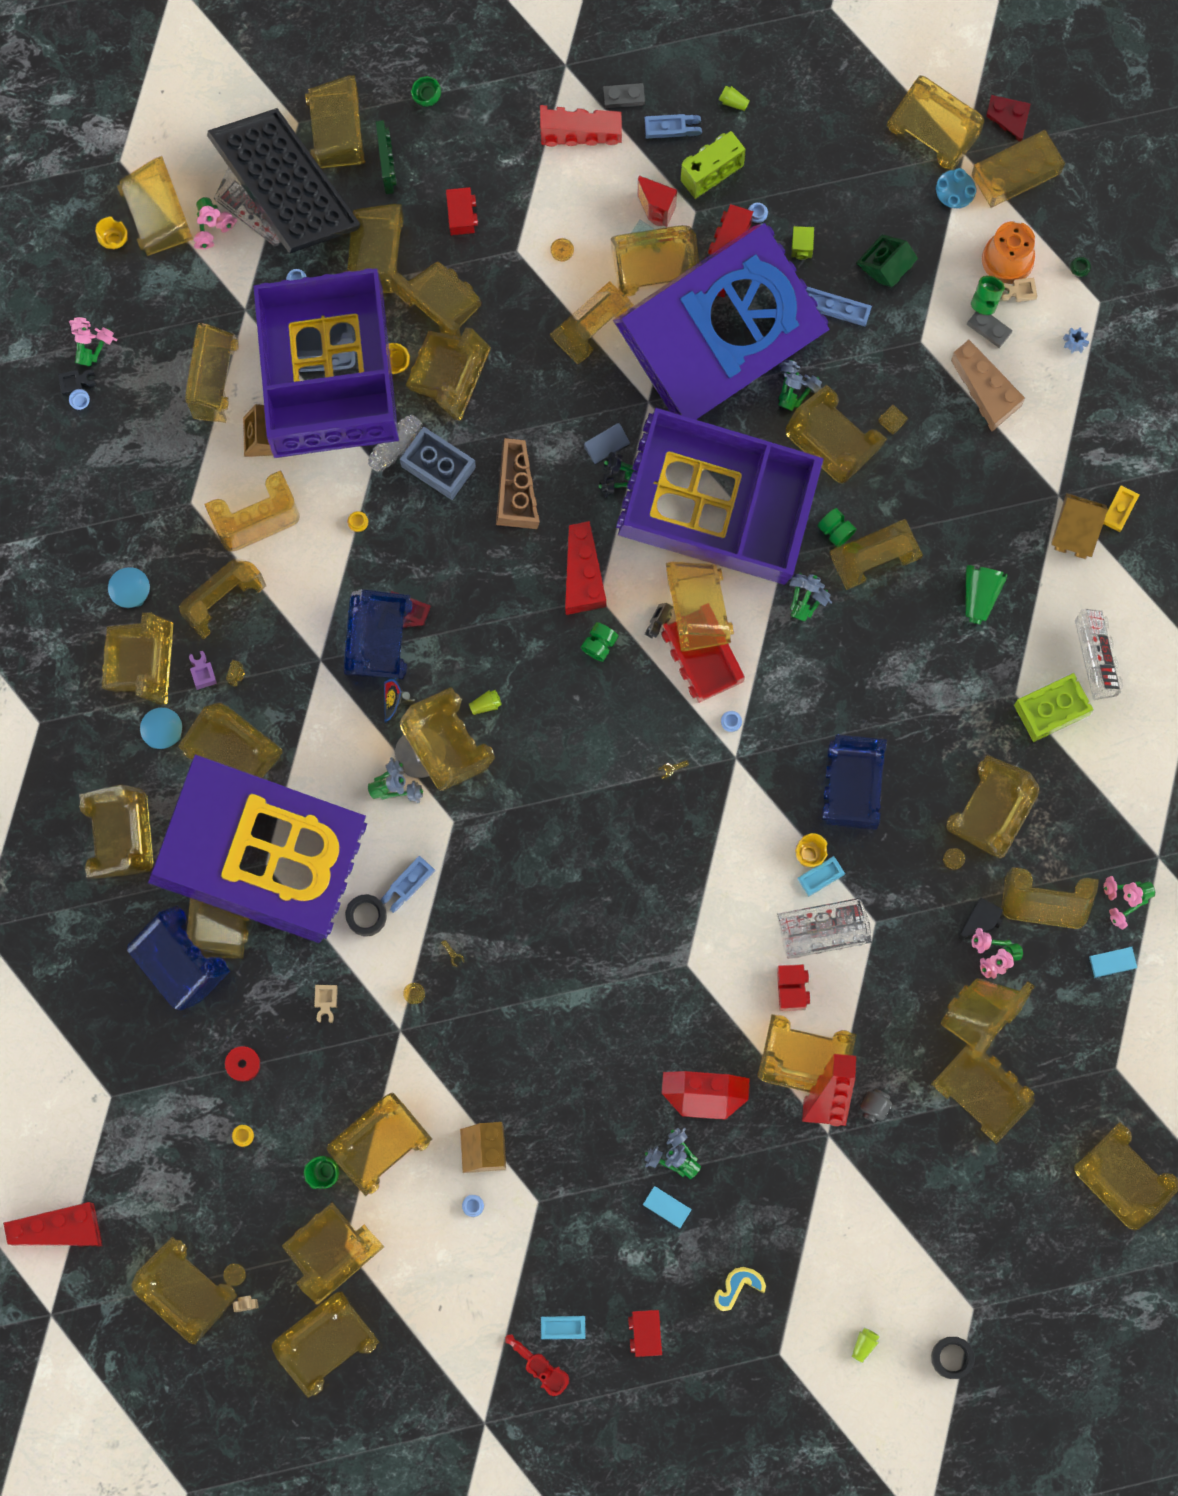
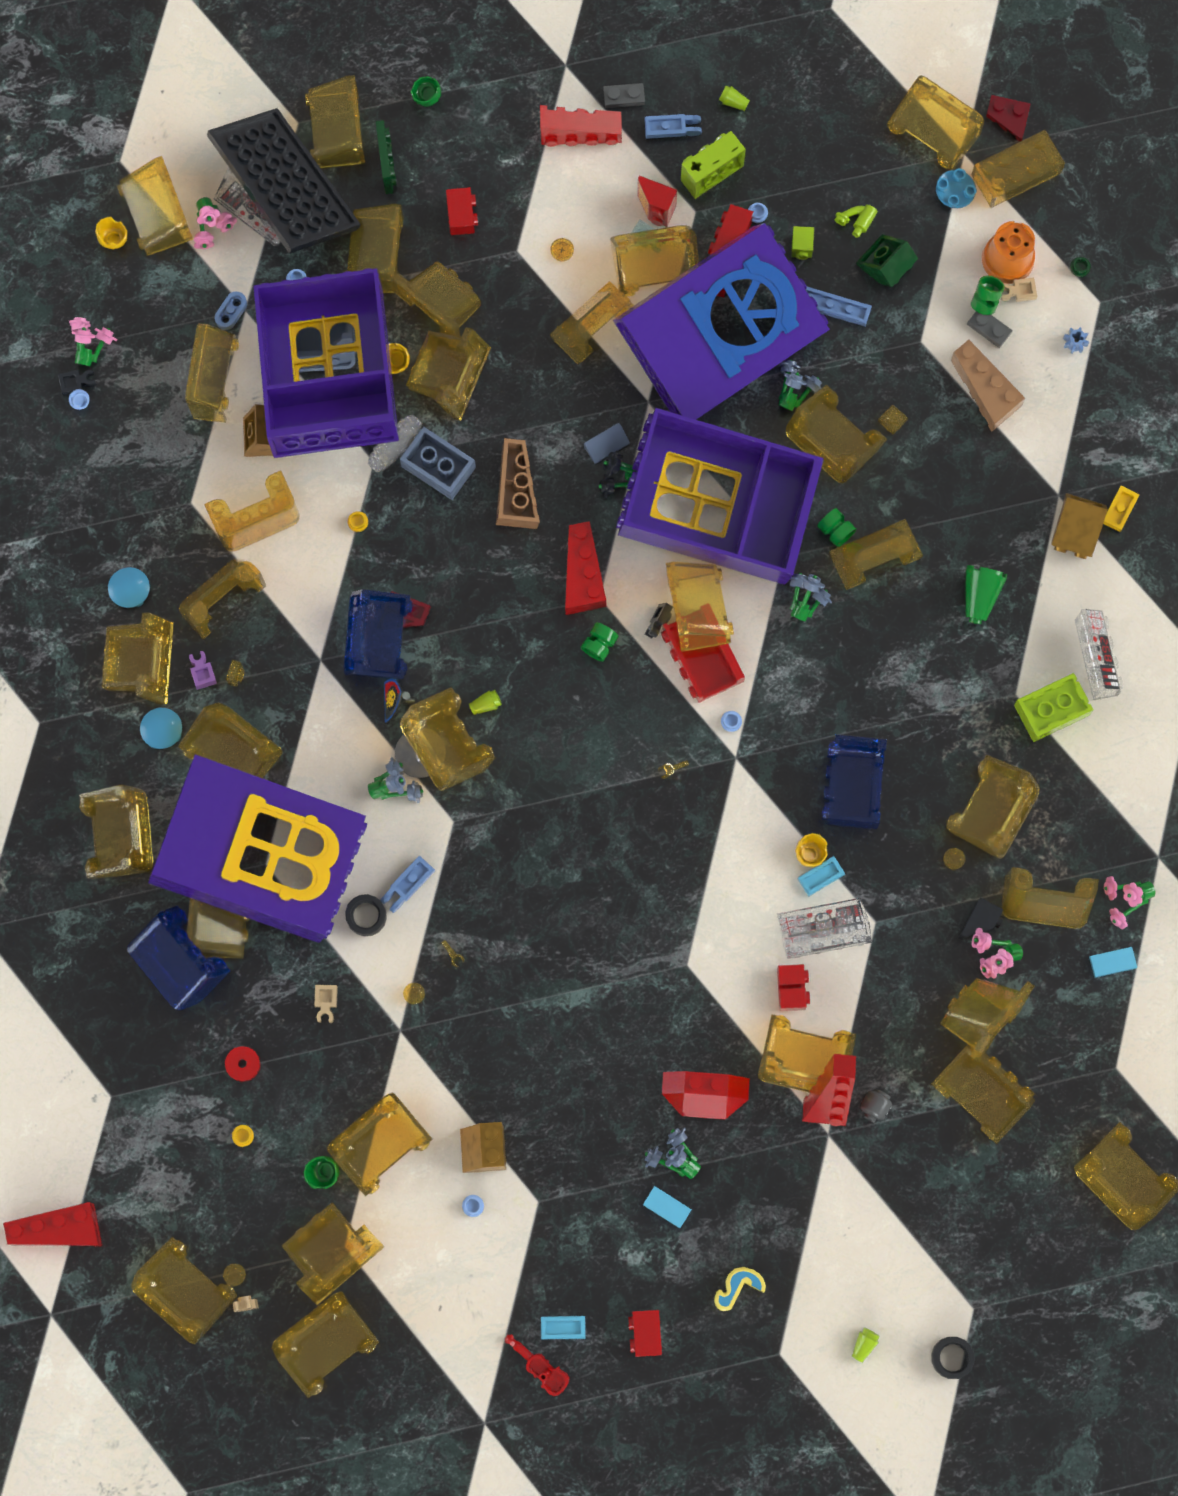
none -> medium blue plate [215,291,247,330]
none -> lime plant [835,205,878,238]

